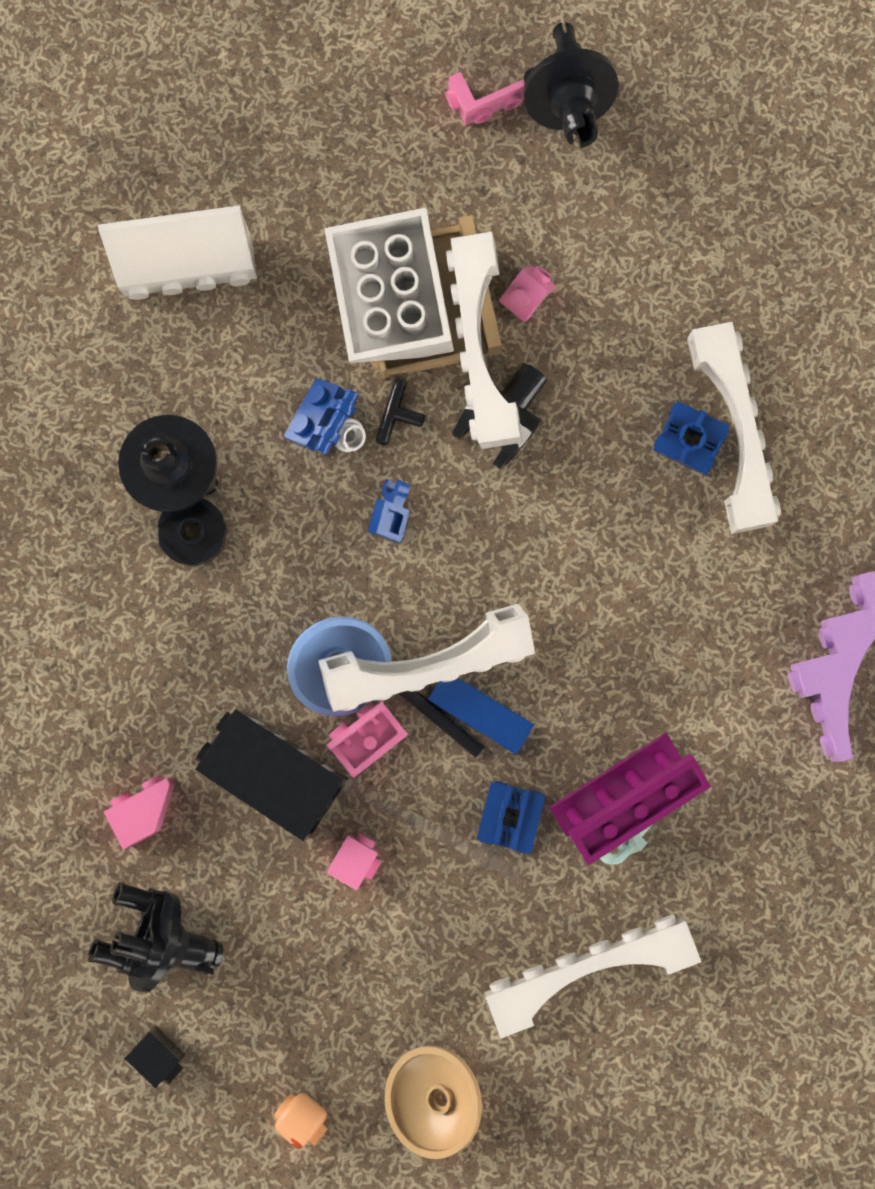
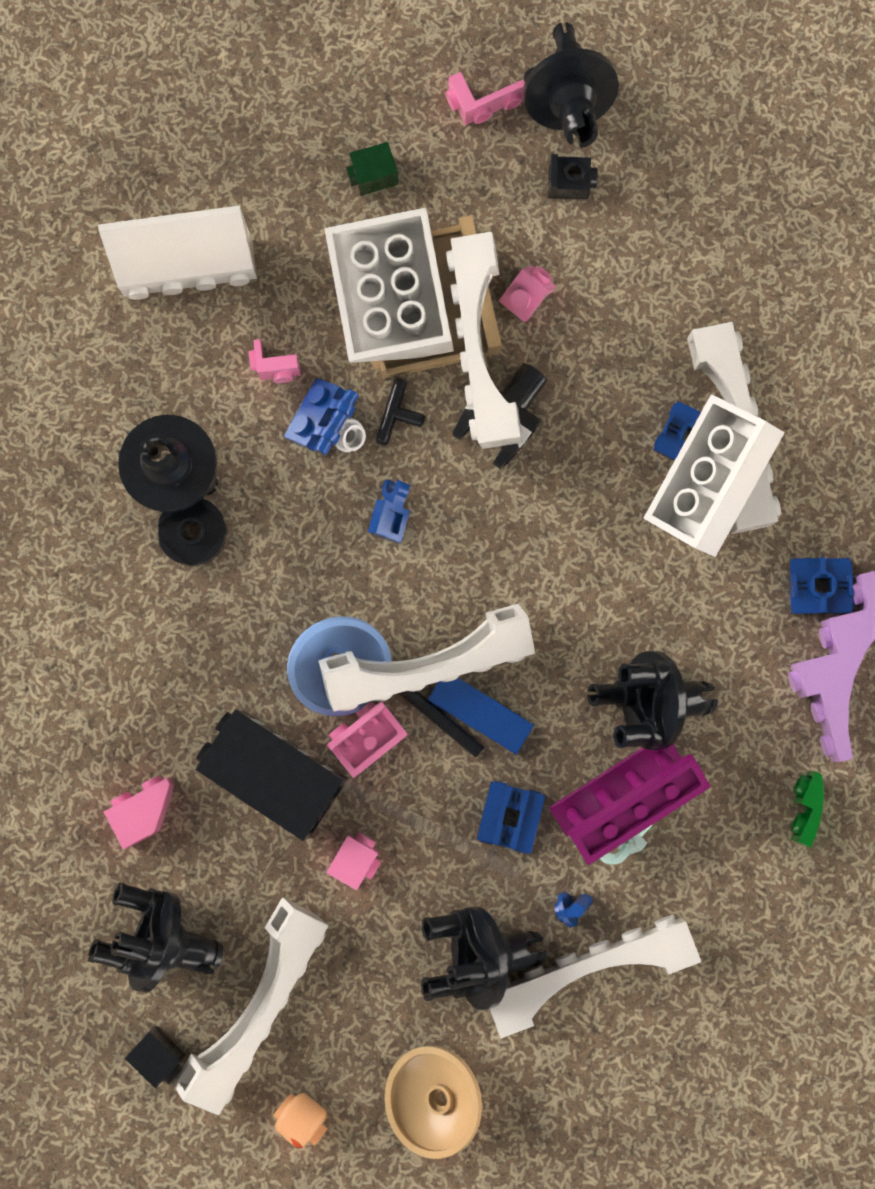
none -> white arch [173,897,328,1115]
none -> bright pink bracket [249,339,301,383]
none -> dark green brick [346,142,399,196]
none -> black piece [421,906,546,1010]
none -> black brick [548,154,598,199]
none -> blue plate [554,892,593,928]
none -> black piece [587,651,718,750]
none -> white brick [644,394,785,557]
none -> blue piece [789,557,853,614]
none -> green slope [790,771,824,848]

